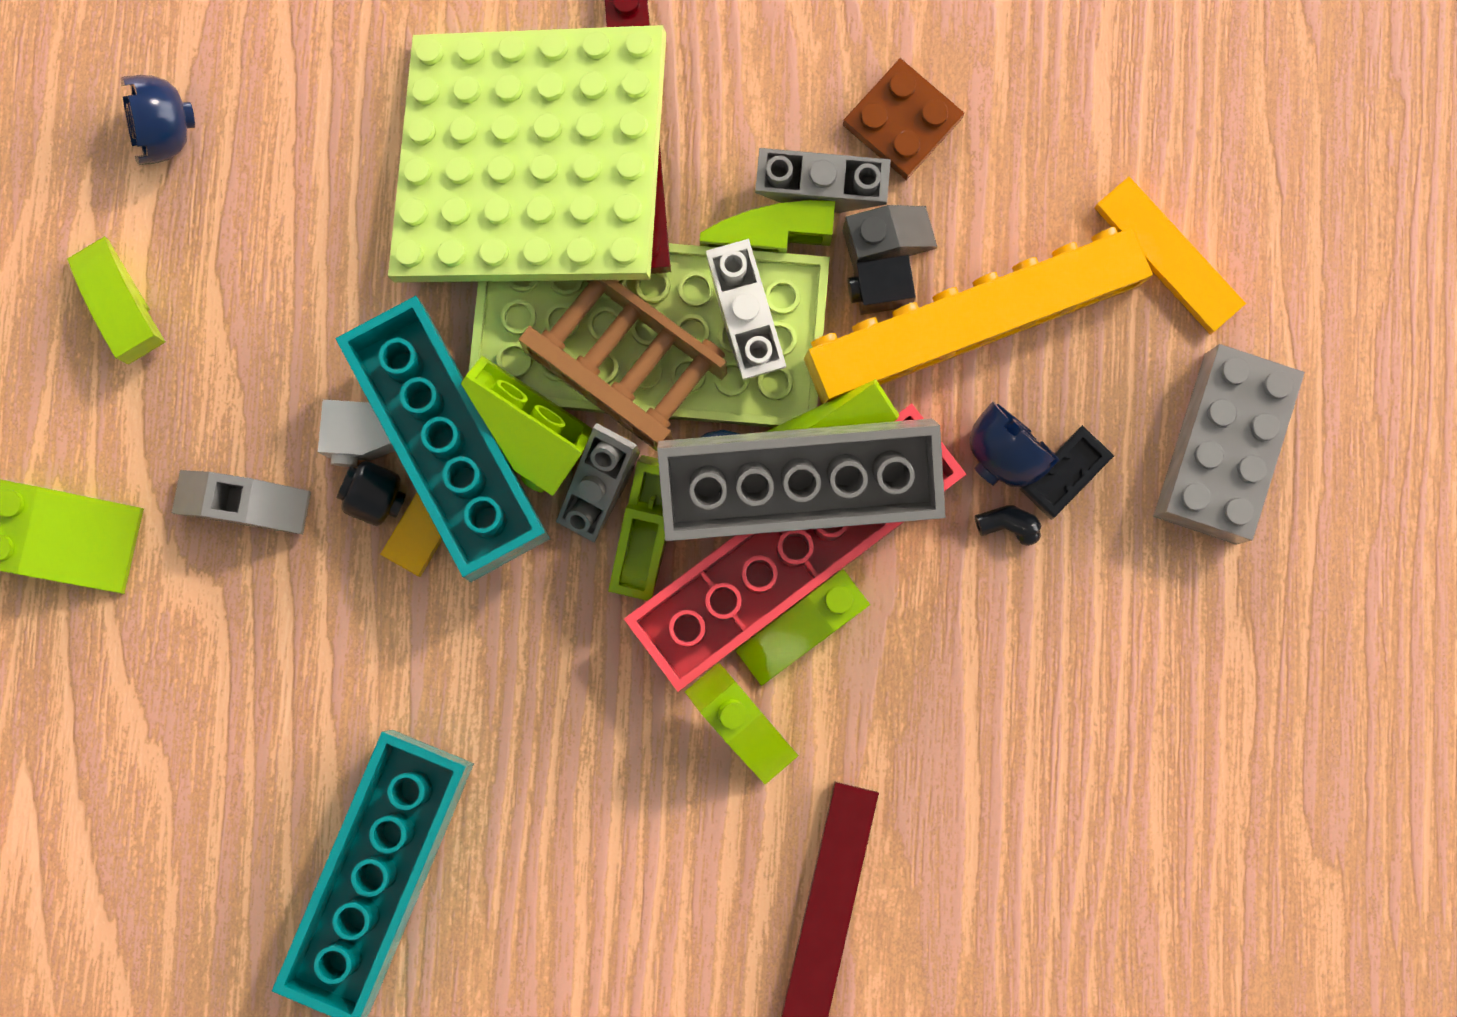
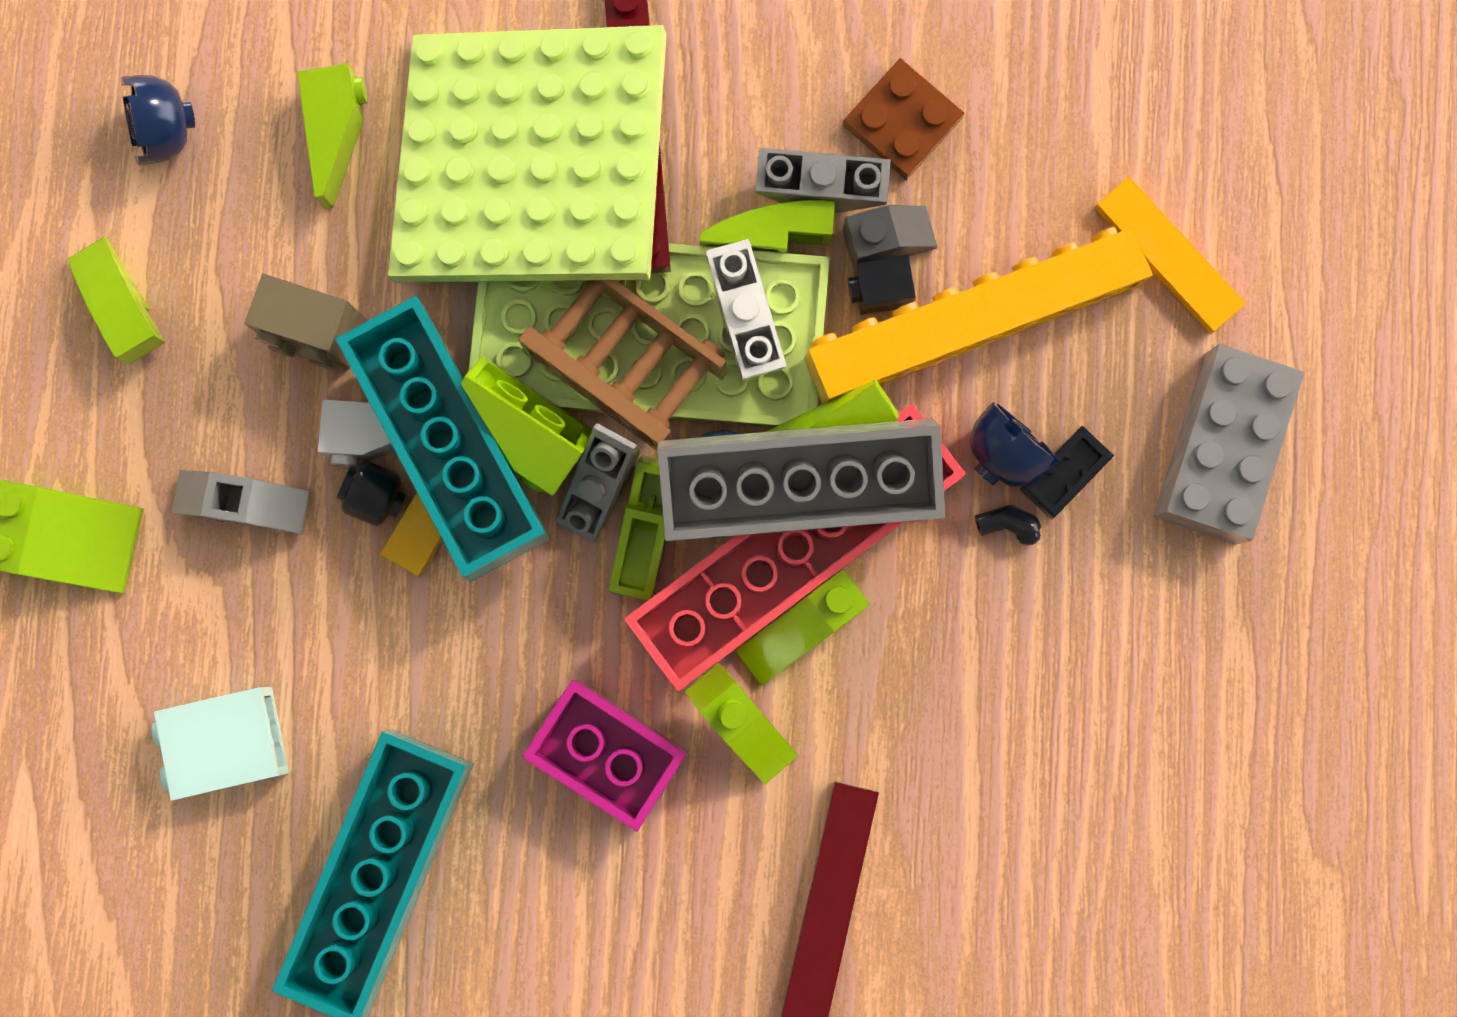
none -> light aqua brick [151,687,289,801]
none -> dark tan brick [244,273,367,370]
none -> lime slope [297,63,368,209]
none -> dark pink brick [522,679,688,832]

